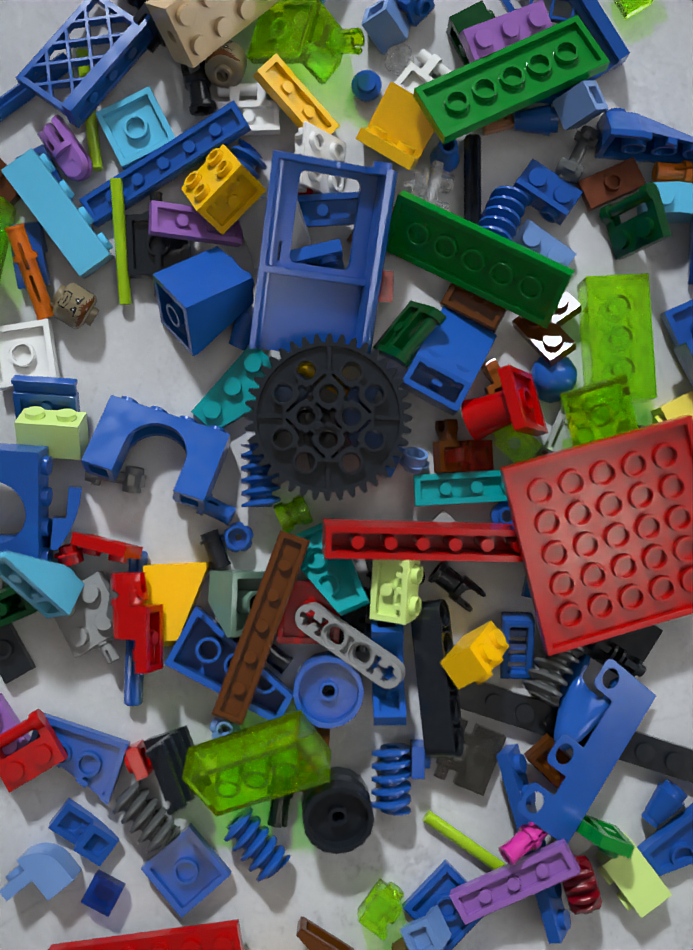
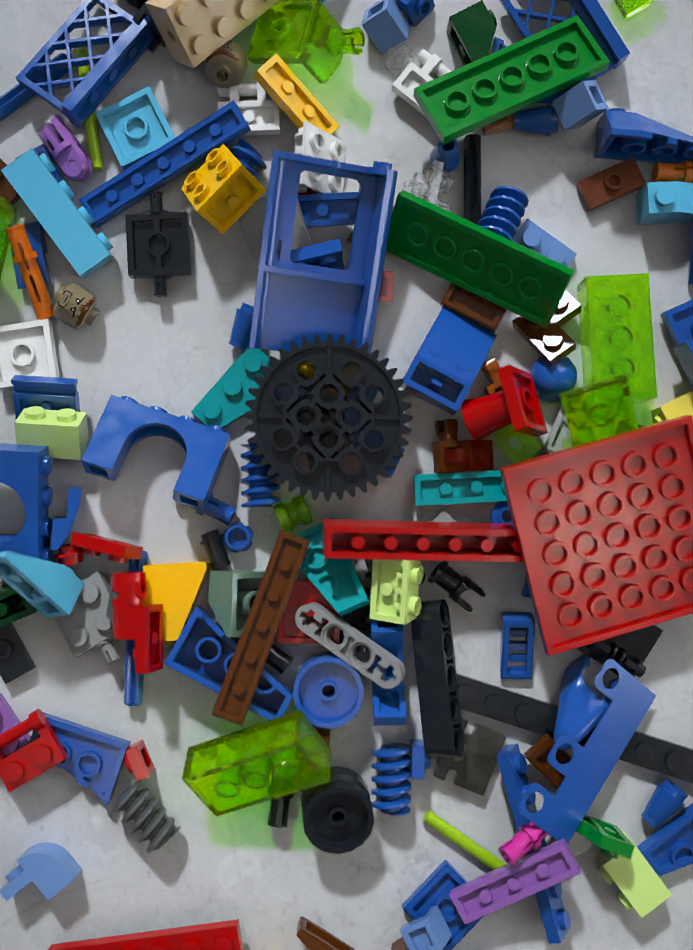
blue slope [48,798,119,867] -> none
clear blue plate [81,869,126,917] -> none
dark grey bar [85,466,146,494] -> none
lime bar [110,178,132,305] -> none
blue plate [141,823,232,918] -> none
black plate [144,725,209,816] -> none
medium lavender plate [148,200,243,247] -> none
blue slope [152,246,255,356] -> none
black piece [181,60,217,116] -> none
medium blue plate [210,717,241,744] -> none
blue piece [224,806,291,882] -> none
blue plate [351,70,382,102] -> none
yellow bracket [355,82,435,170] -> none
clear neon green brick [357,878,404,941] -> none
dark green plate [373,300,447,368] -> none
medium blue plate [399,447,430,474] -> none
yellow brick [440,620,509,690] -> none
medium lavender plate [458,0,553,63] -> none
blue bracket [513,158,583,225] -> none
dark grey piece [522,646,585,707] -> none
dark grey bar [554,125,599,184] -> none
dark red gear [562,855,602,915] -> none
dark green plate [599,182,672,260] -> none

